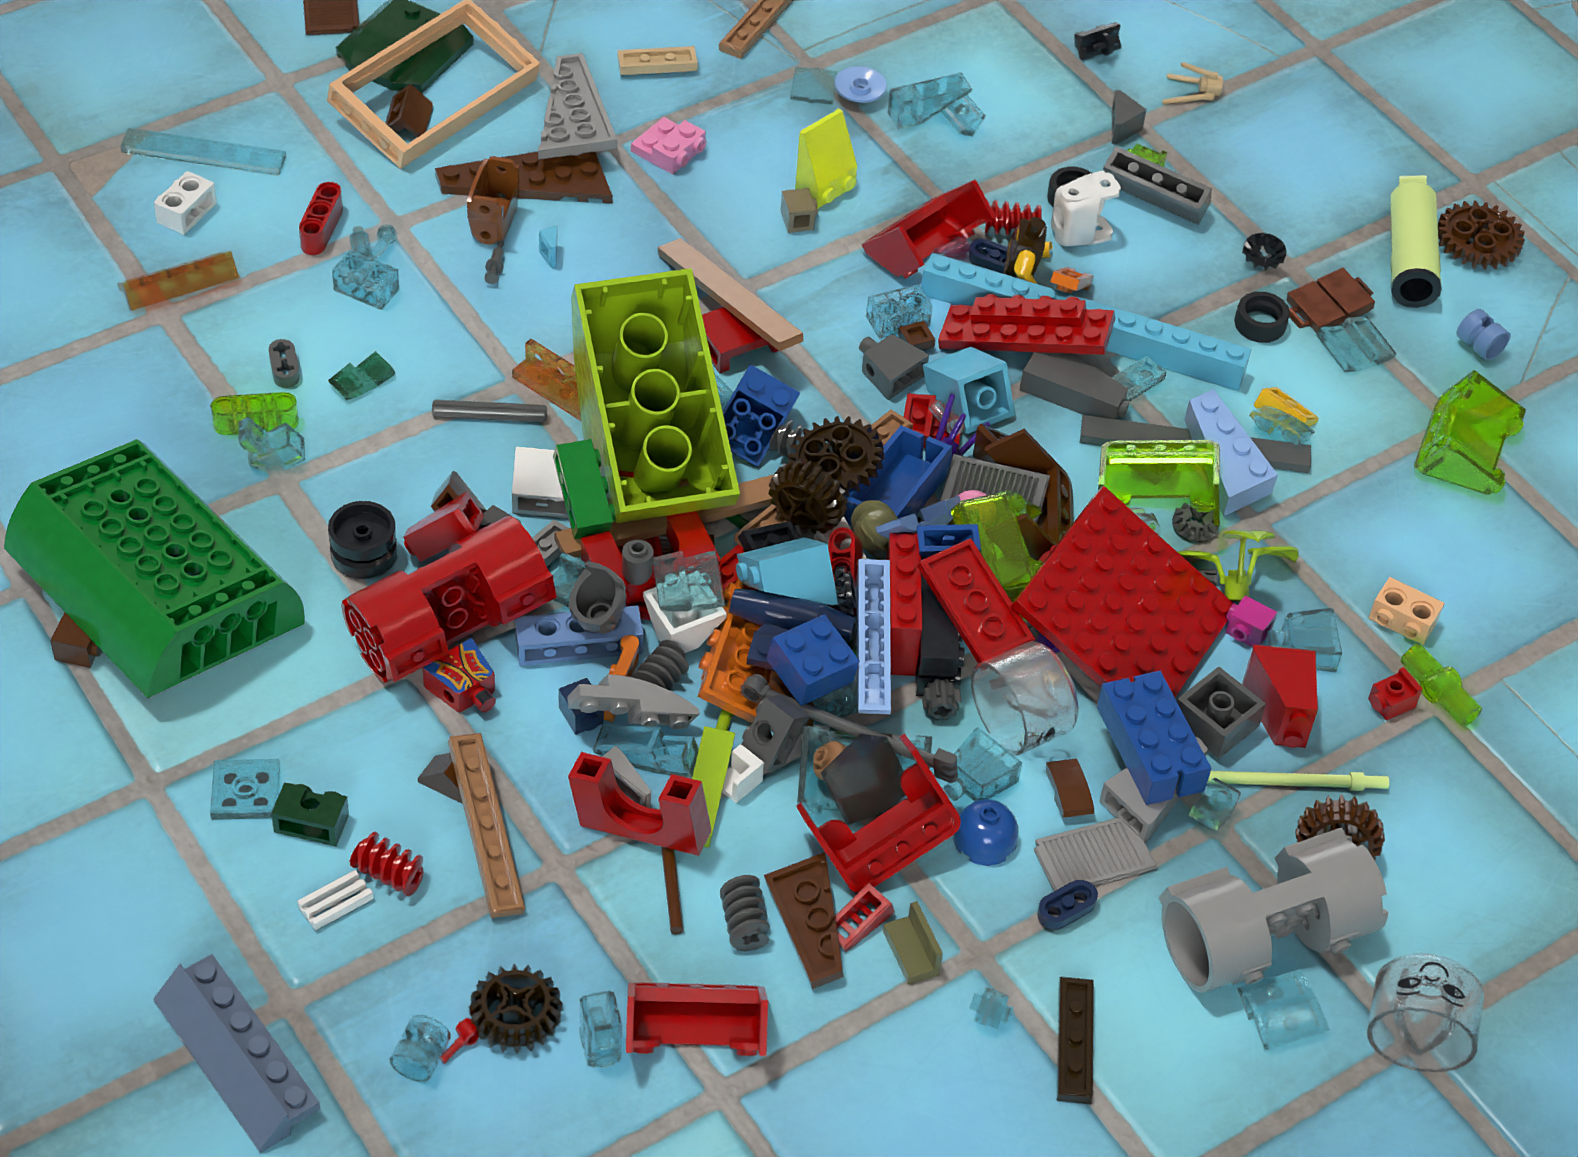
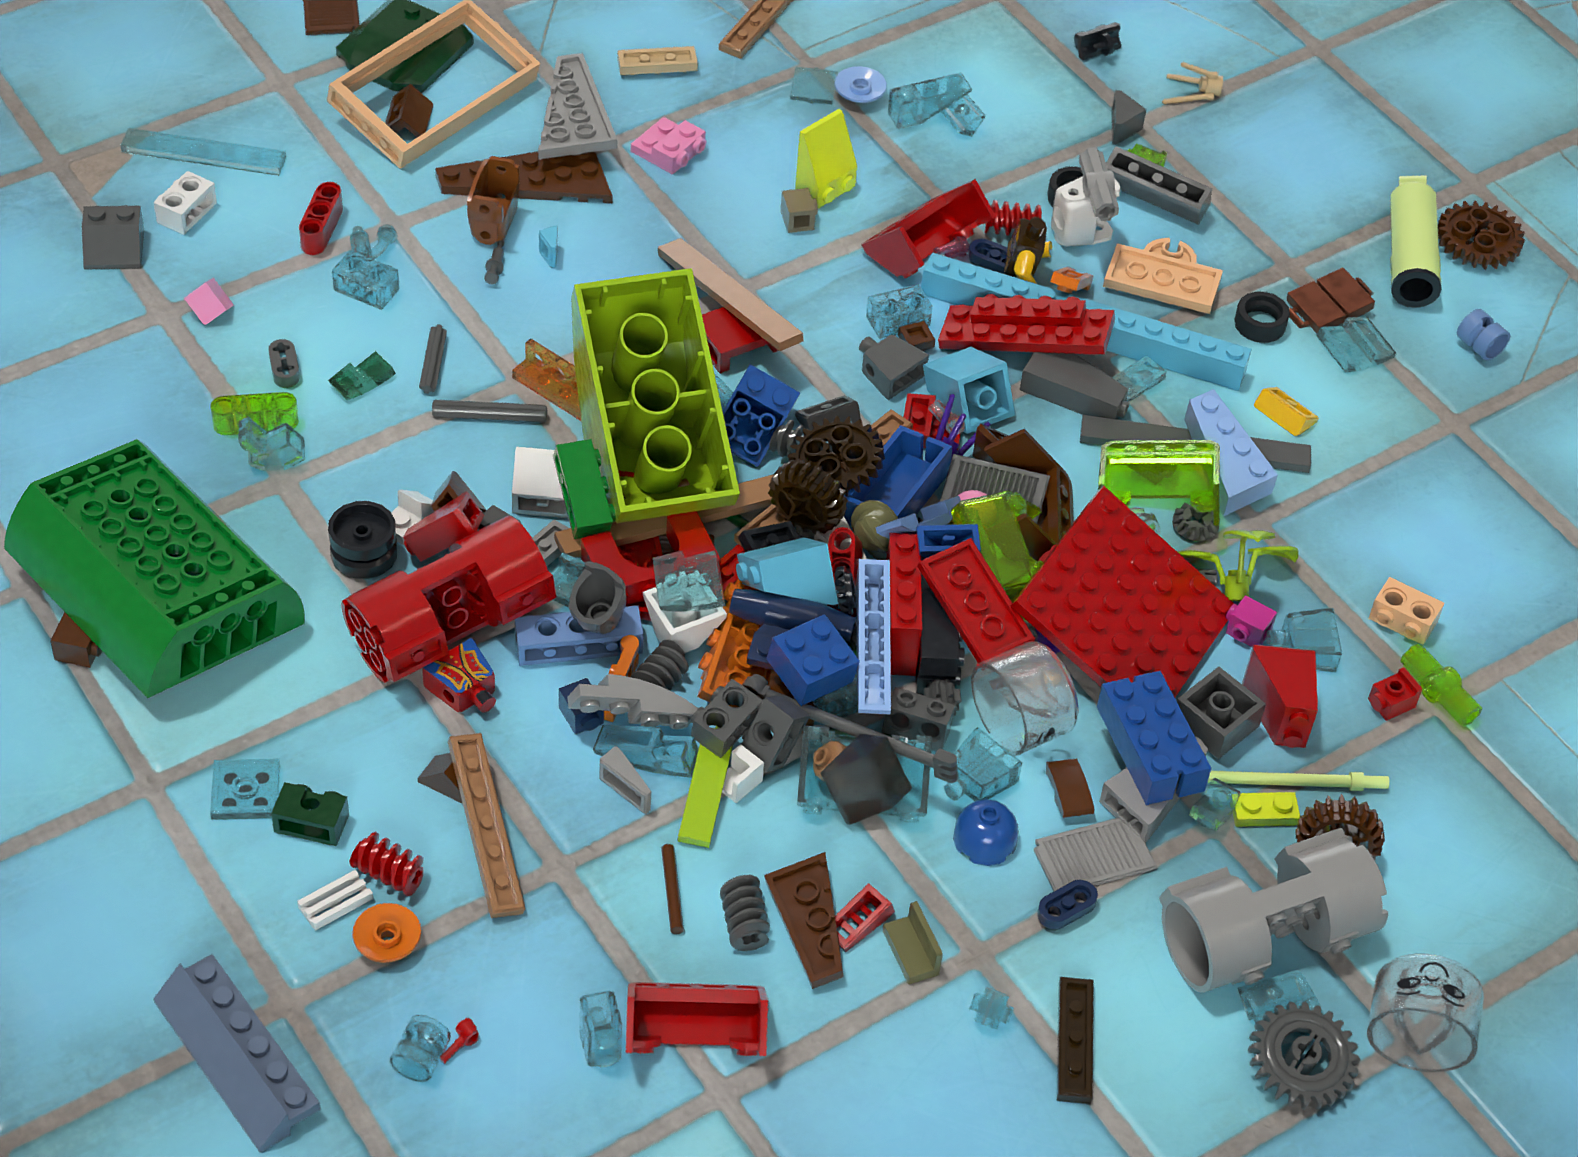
clear orange fence [117,251,239,311] -> none
dark brown gear [469,963,562,1054] -> none
red arch [568,752,712,856] -> none
dark grey brick [622,540,653,585] -> none
red windscreen [796,733,961,893] -> none
black gear [1242,233,1287,271] -> none
clear light blue slope [1249,406,1315,446] -> none
clear neon green windscreen [1414,370,1526,495] -> none
none -> dark grey slope [82,205,144,269]
none -> bright pink panel [184,278,234,325]
none -> orange dish [353,903,421,963]
none -> white slope [391,490,435,545]
none -> dark grey axle [419,324,447,394]
none -> dark grey brick [690,679,762,758]
none -> dark grey slope [795,395,861,430]
none -> dark grey brick [881,687,955,751]
none -> light grey piece [1079,147,1119,221]
none -> light nougat plate [1103,238,1223,314]
none -> neon yellow plate [1230,792,1300,827]
none -> dark grey gear [1247,1002,1360,1110]

